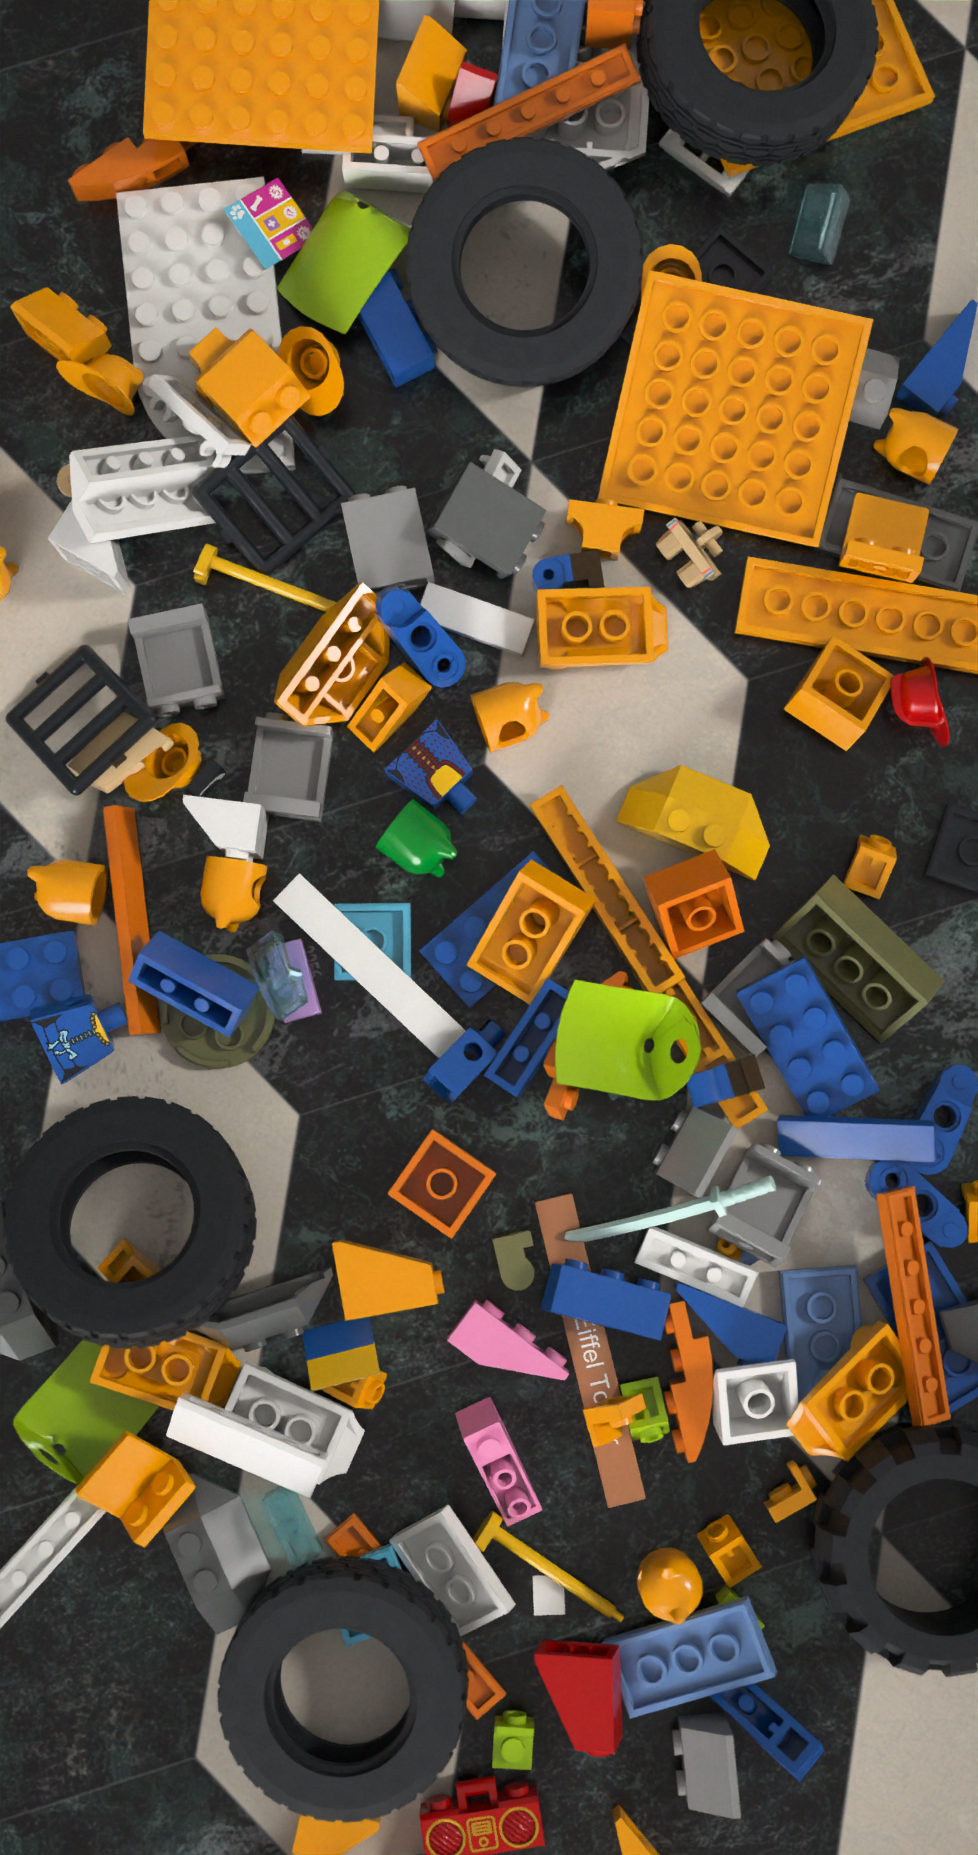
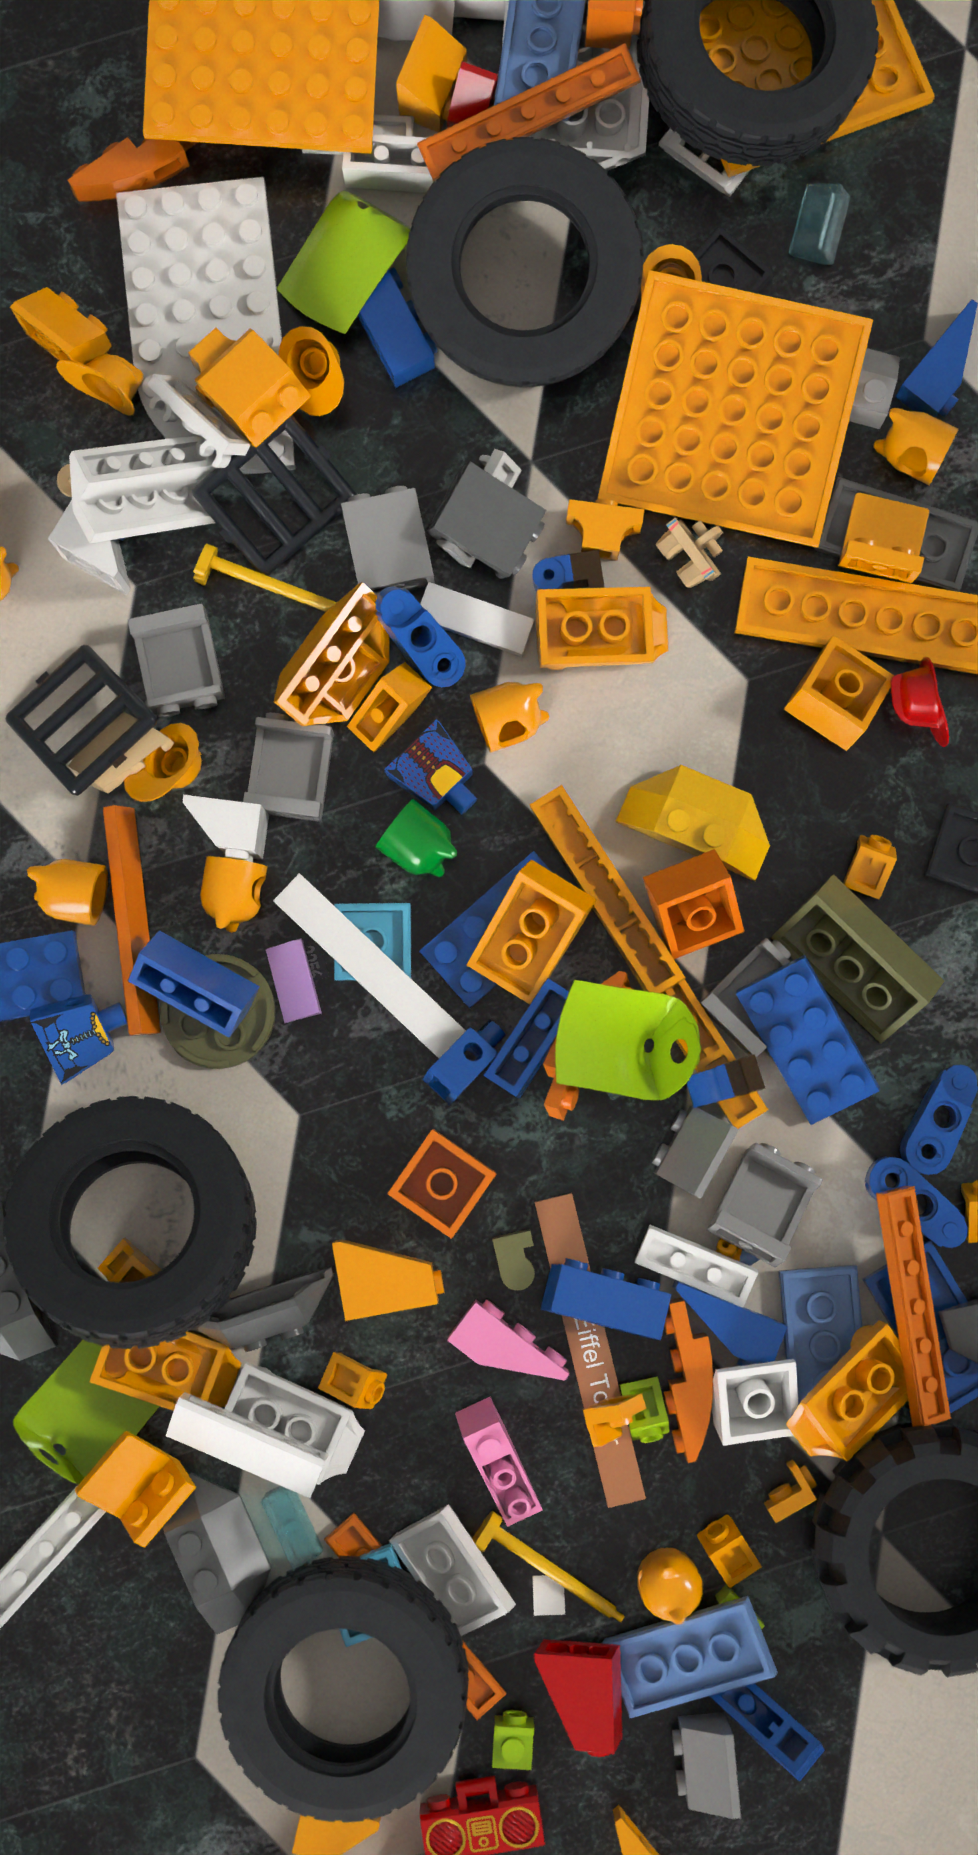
black tile [187,758,227,797] -> none
sticker [224,178,313,270] -> none
clear light blue slope [246,930,308,1021] -> none
sticker [302,1317,380,1391] -> none
light aqua sword [565,1176,776,1242] -> none
tile [777,1115,937,1162] -> none

